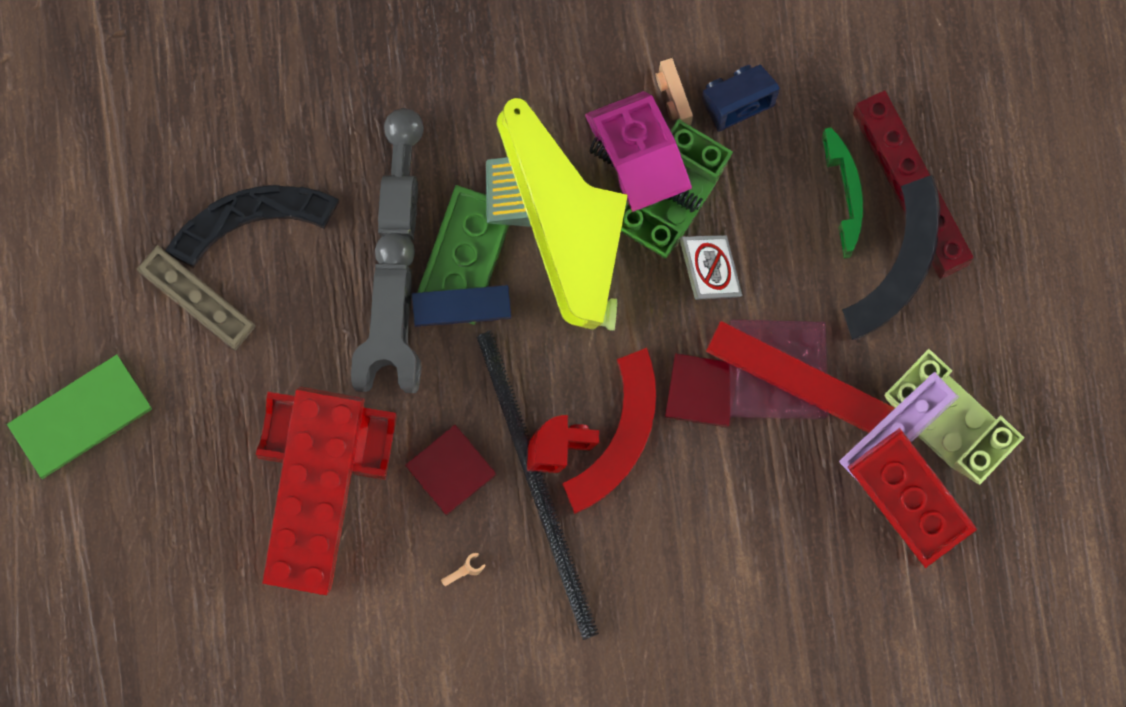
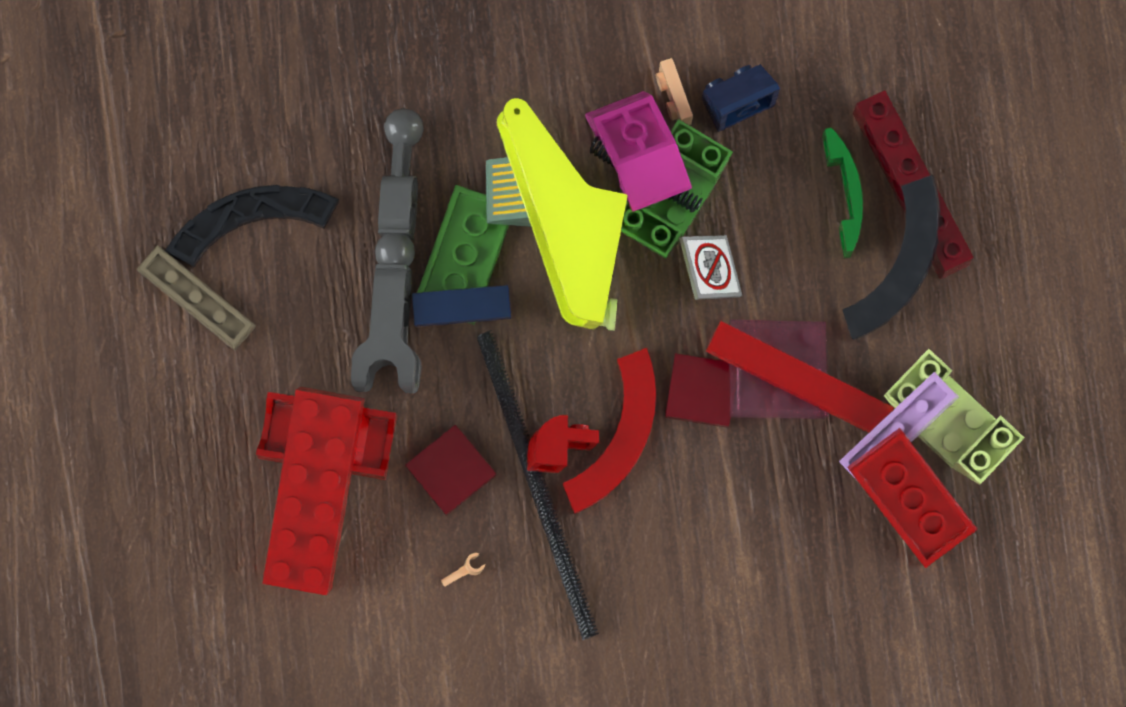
bright green tile [7,354,152,479] -> none

